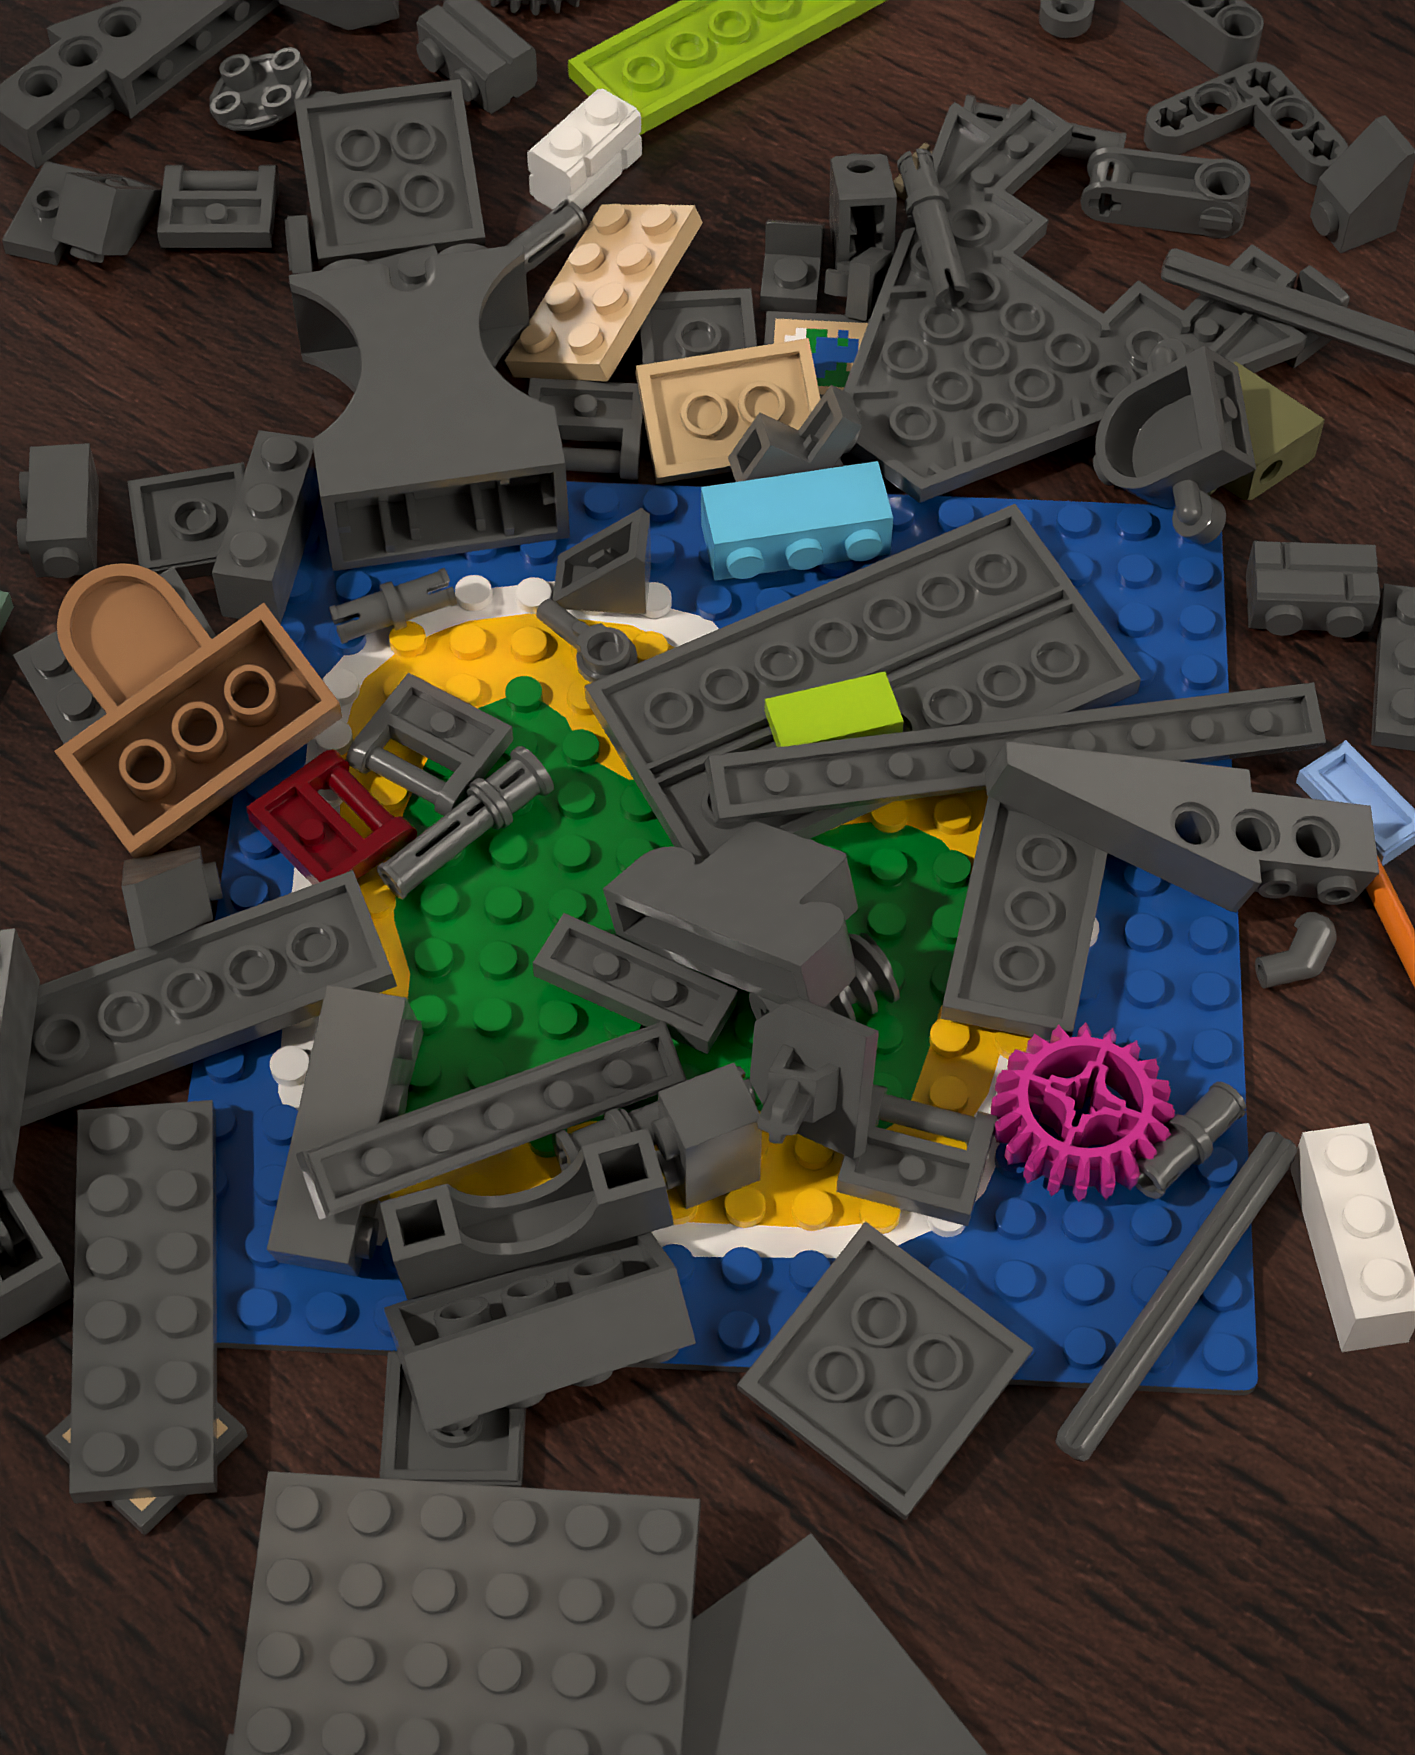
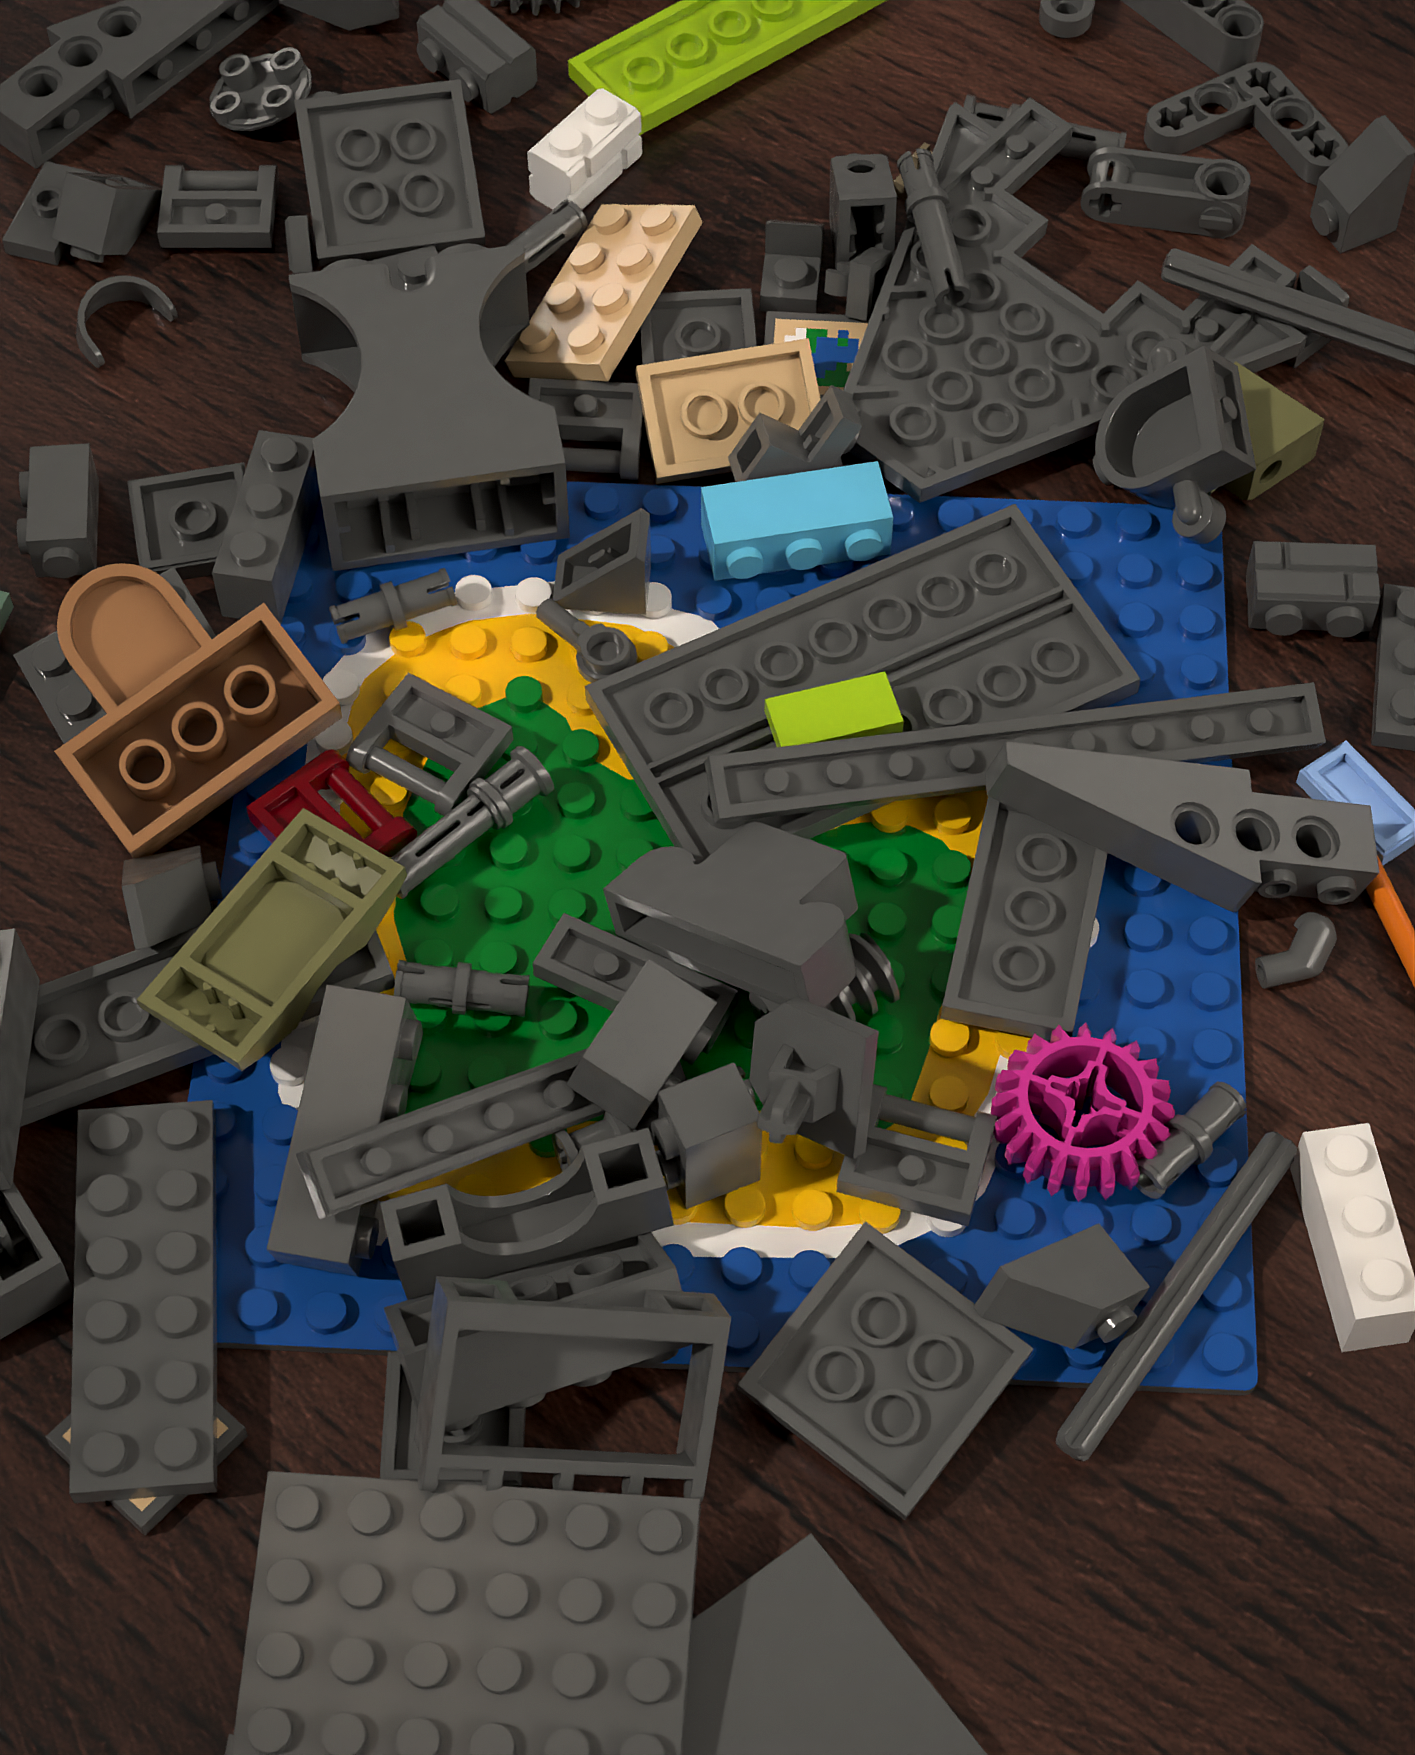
none -> dark grey helmet [76,275,178,368]
none -> olive slope [136,808,407,1071]
none -> dark grey pin [394,960,530,1017]
none -> dark grey hinge [414,1276,731,1502]
none -> dark grey brick [566,958,717,1129]
none -> dark grey slope [974,1223,1150,1349]

